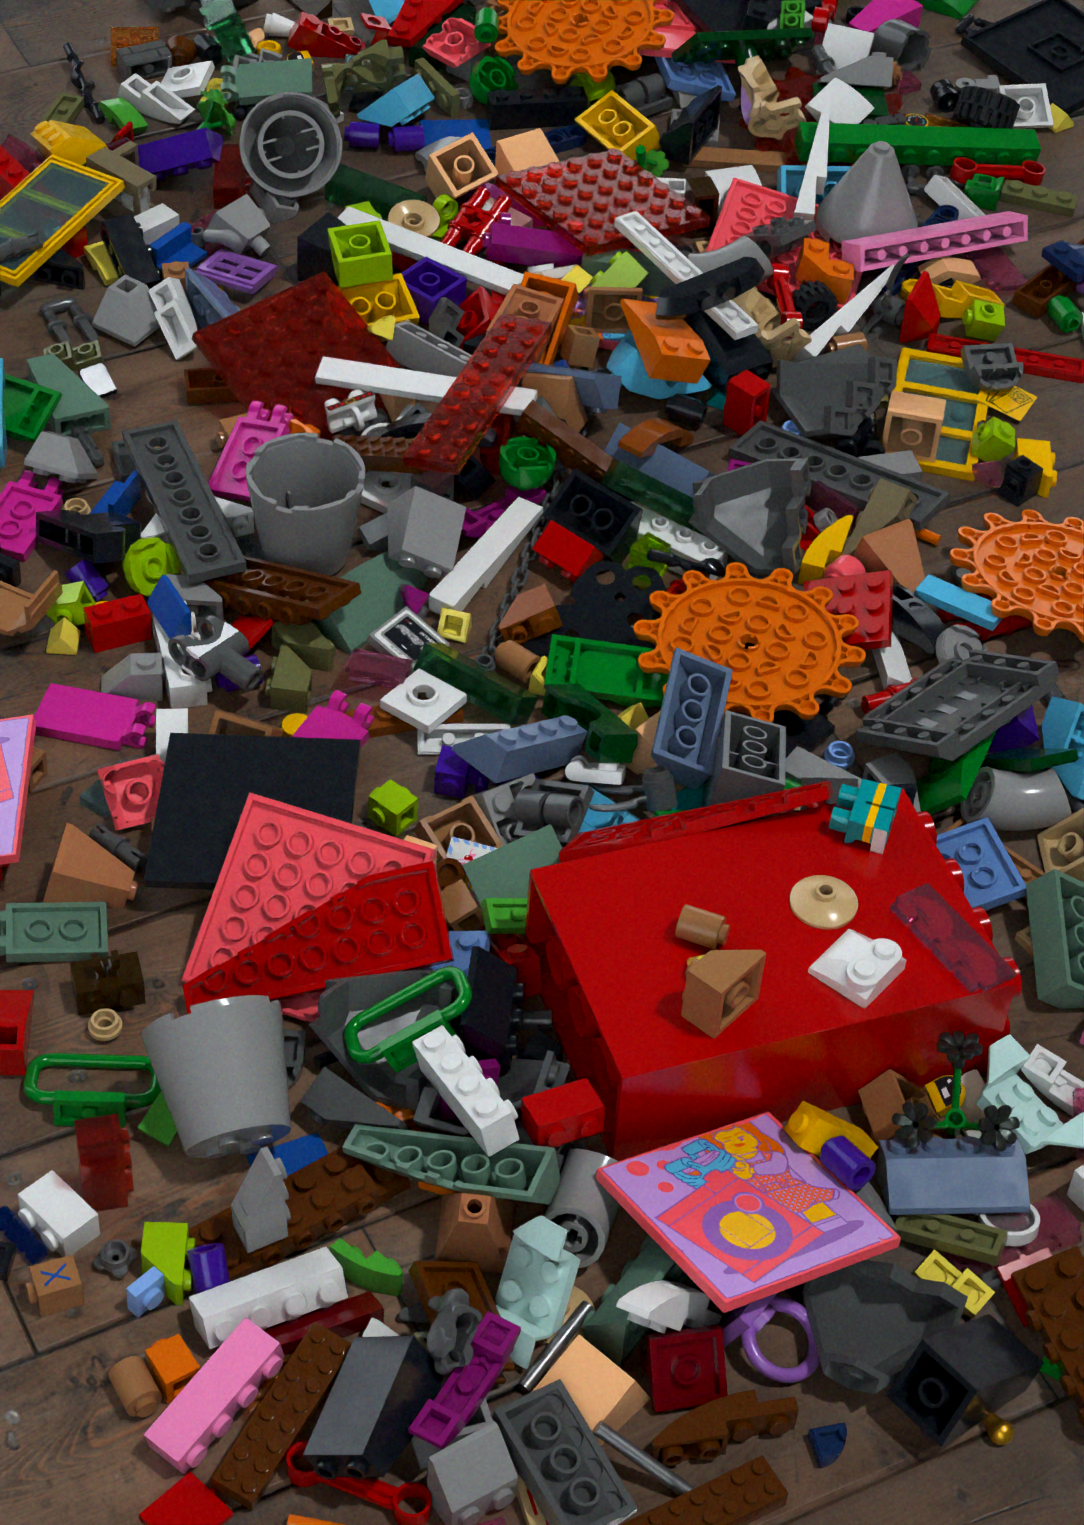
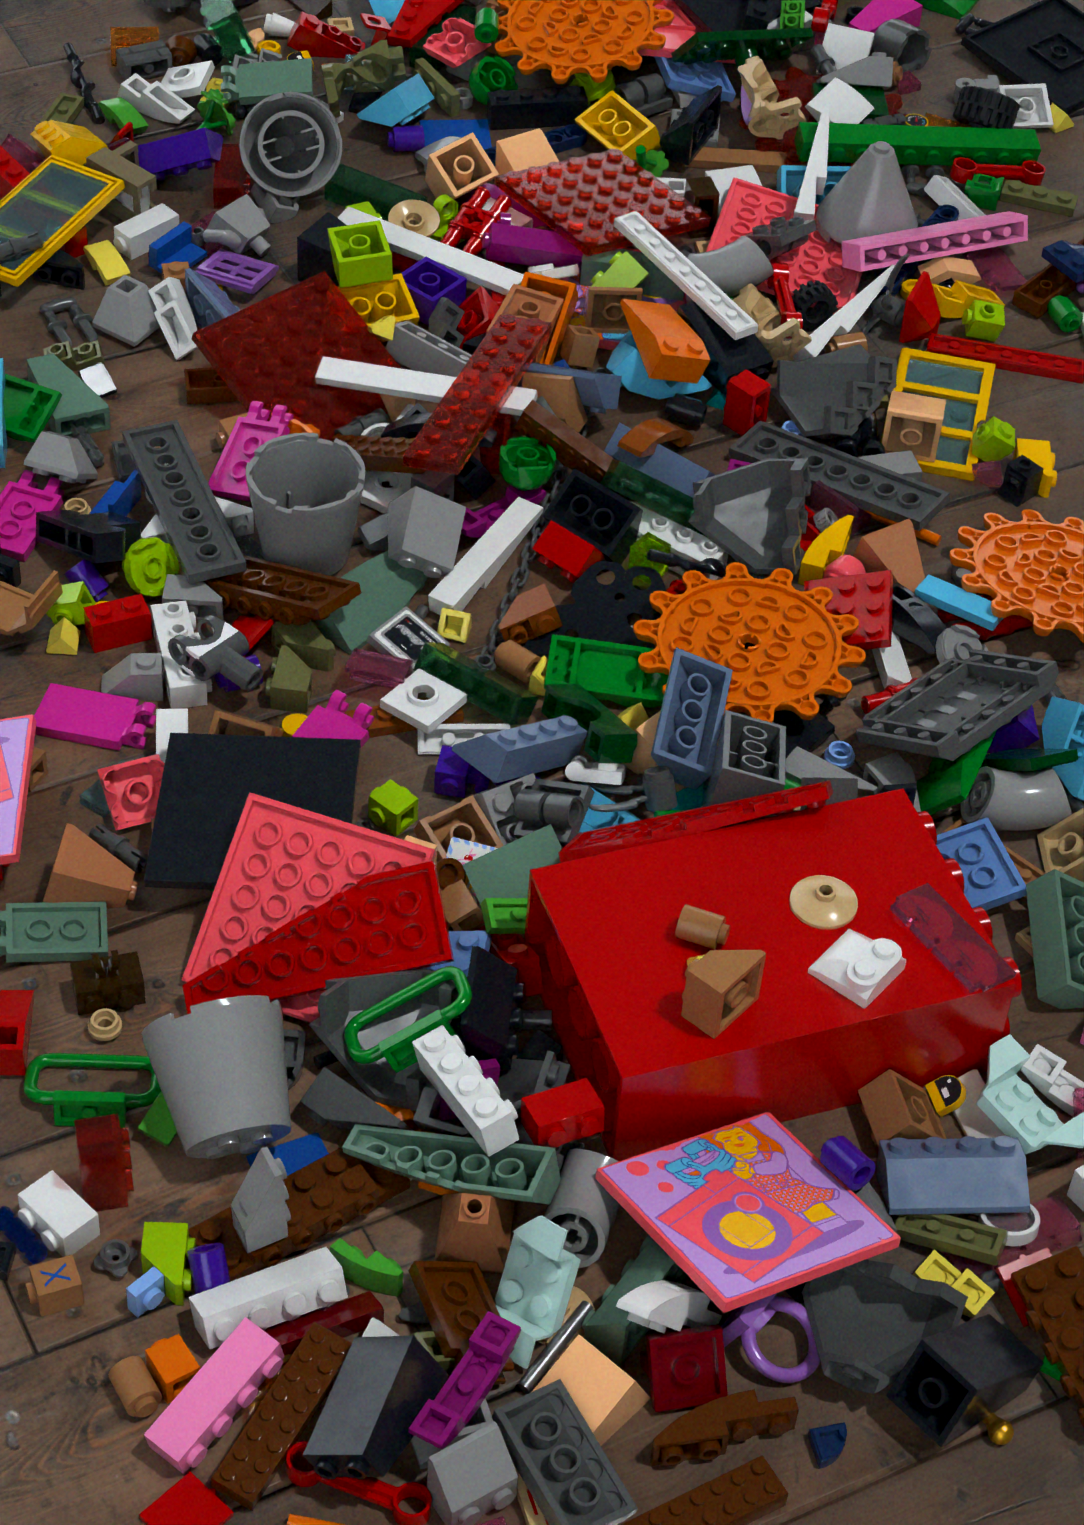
black brick [100,213,163,289] -> none
blue slope [148,575,192,639] -> none
white hips [324,389,377,433] -> none
dark purple brick [344,121,380,149] -> none
magenta slope [399,584,430,614] -> none
dark grey animal [427,1288,482,1375] -> none
light yellow slope [560,265,593,295] -> none
flat silver bar [593,1421,694,1496] -> none
black brick [656,257,765,320] -> none
yellow brick [784,1101,878,1158] -> none
orange brick [795,237,854,305] -> none
teal hips [829,779,902,855] -> none
dark tan slope [842,478,918,556] -> none
pearl dark grey plant [892,1031,1020,1152] -> none
black wheel [930,79,959,113] -> none
dark grey slope [960,342,1024,391] -> none
yellow sticker [975,386,1037,421] -> none

